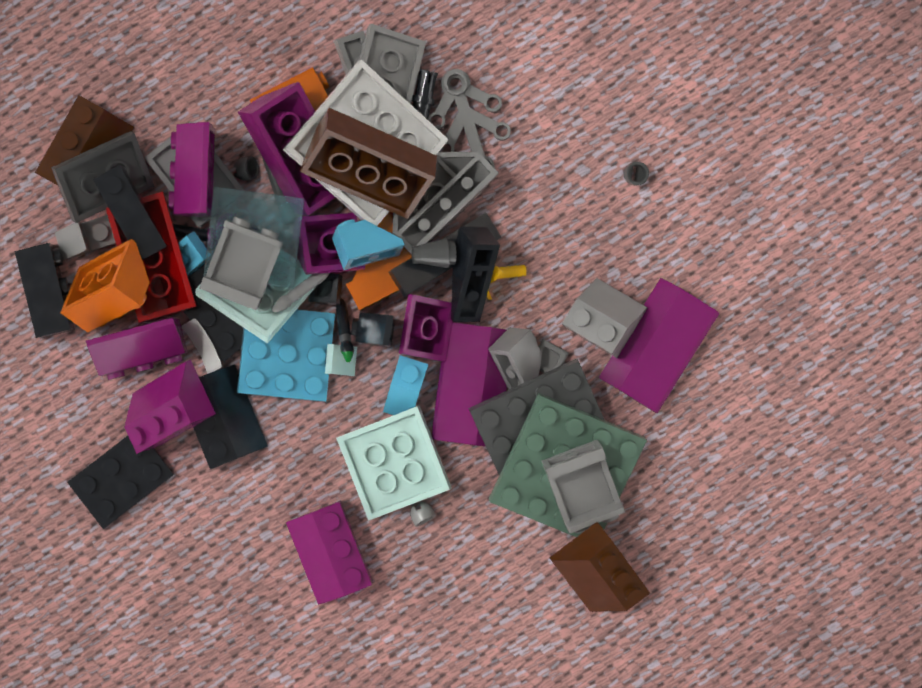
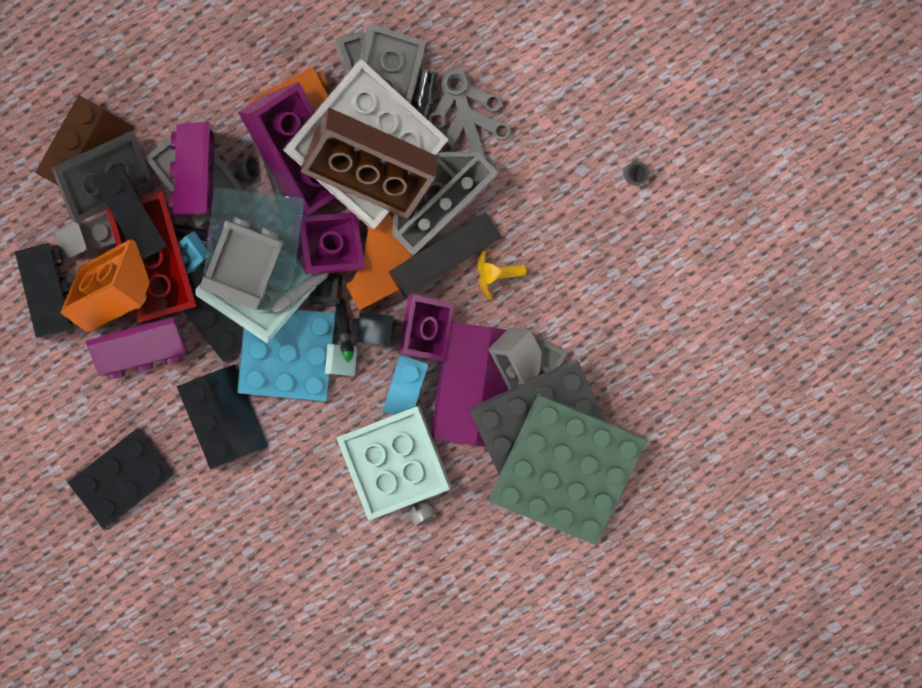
magenta slope [124,359,216,454] -> none
white sticker [181,318,222,374] -> none
magenta slope [286,500,373,605] -> none
medium azure slope [332,220,405,270] -> none
dark grey cone [411,238,456,268] -> none
black slope [451,227,500,322] -> none
light grey panel [542,440,625,533] -> none
reddish brown slope [549,522,650,612] -> none
light grey slope [562,278,647,359] -> none
magenta slope [599,278,719,413] -> none

